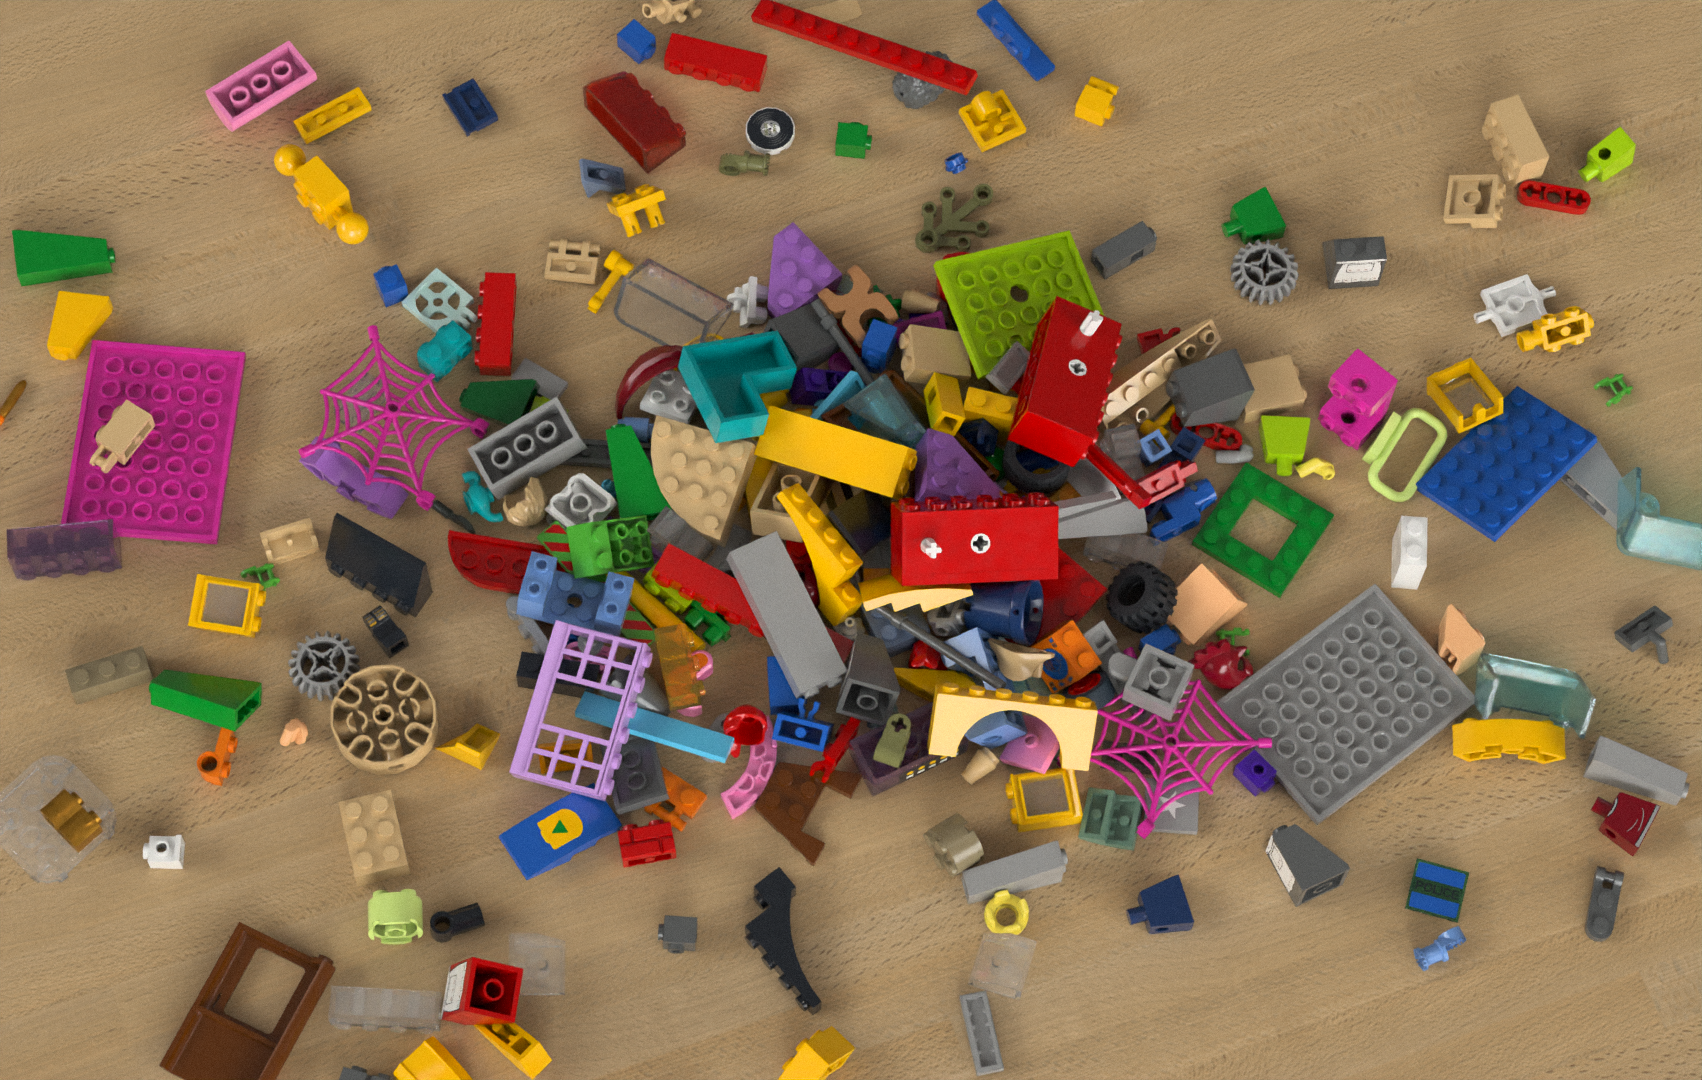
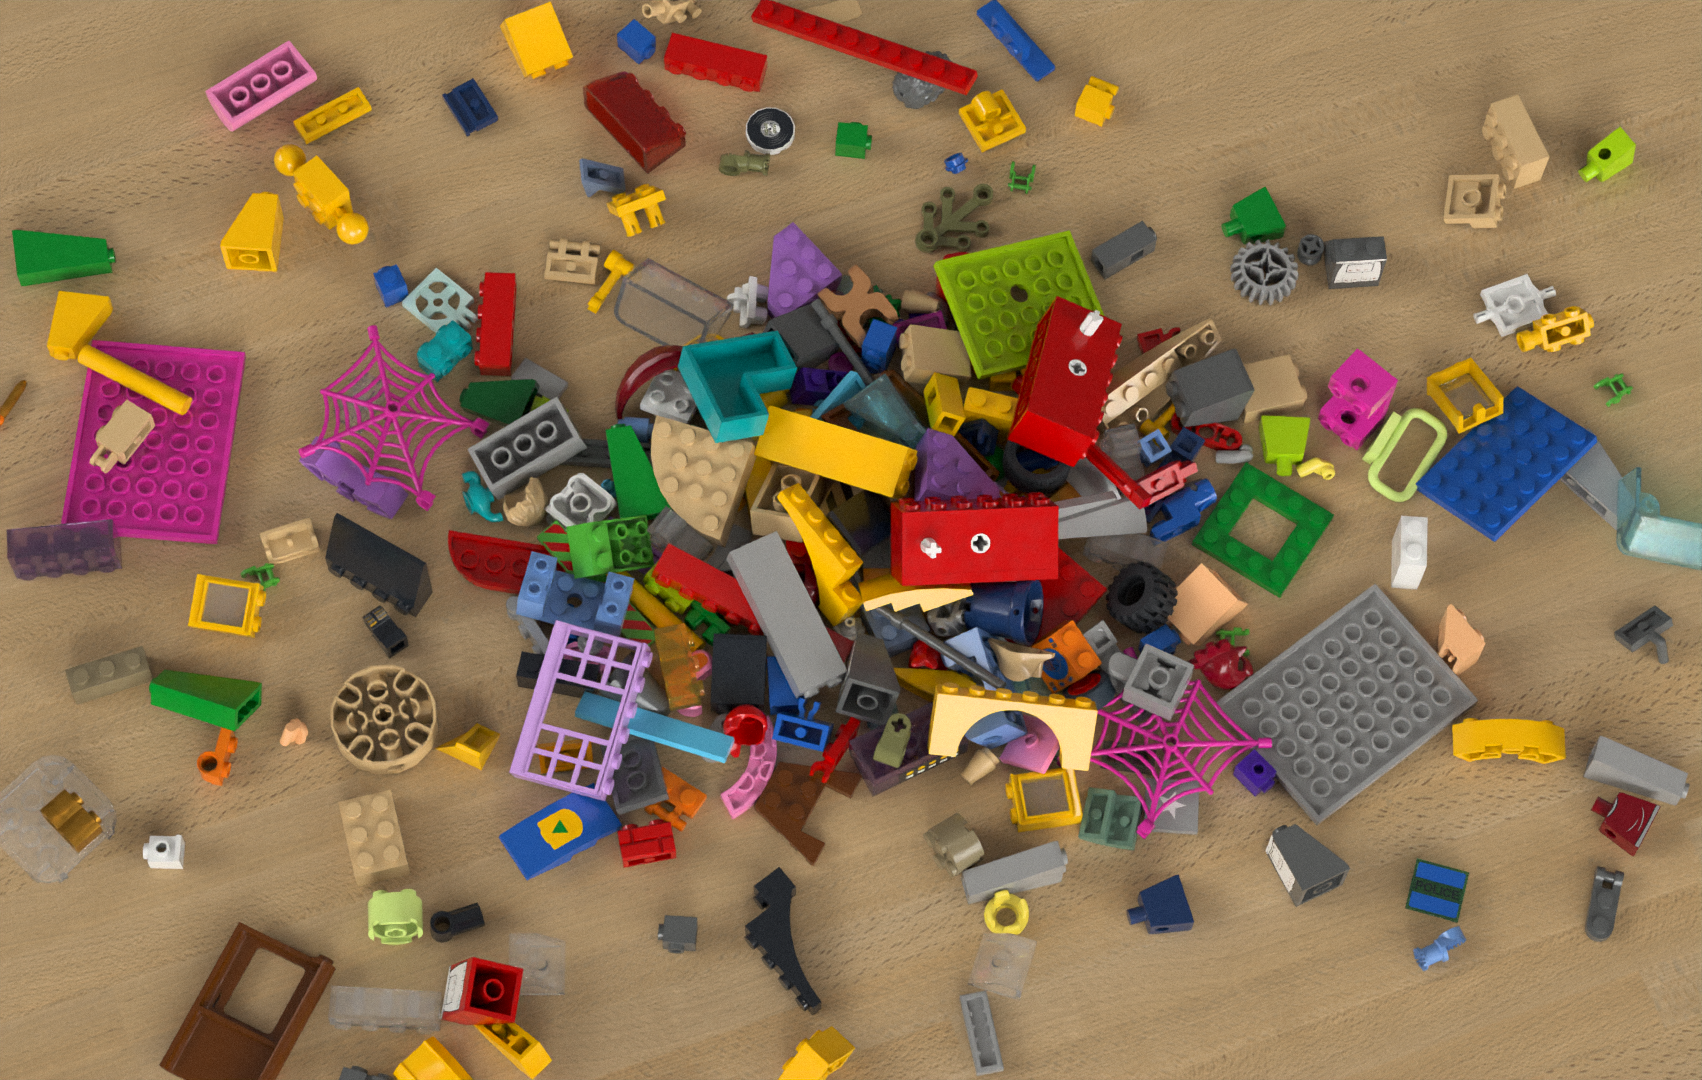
light grey gear [288,630,360,701] -> none
pearl dark grey piece [431,500,476,534] -> none
light grey tile [986,341,1030,395] -> none
clear light blue windscreen [1474,653,1596,738] -> none
red beam [1517,180,1591,215] -> none
none -> yellow piece [78,344,192,416]
none -> yellow slope [220,192,284,272]
none -> yellow slope [500,2,573,79]
none -> black slope [711,633,767,715]
none -> bright green piece [1008,161,1036,194]
none -> dark grey wheel [1297,234,1324,266]

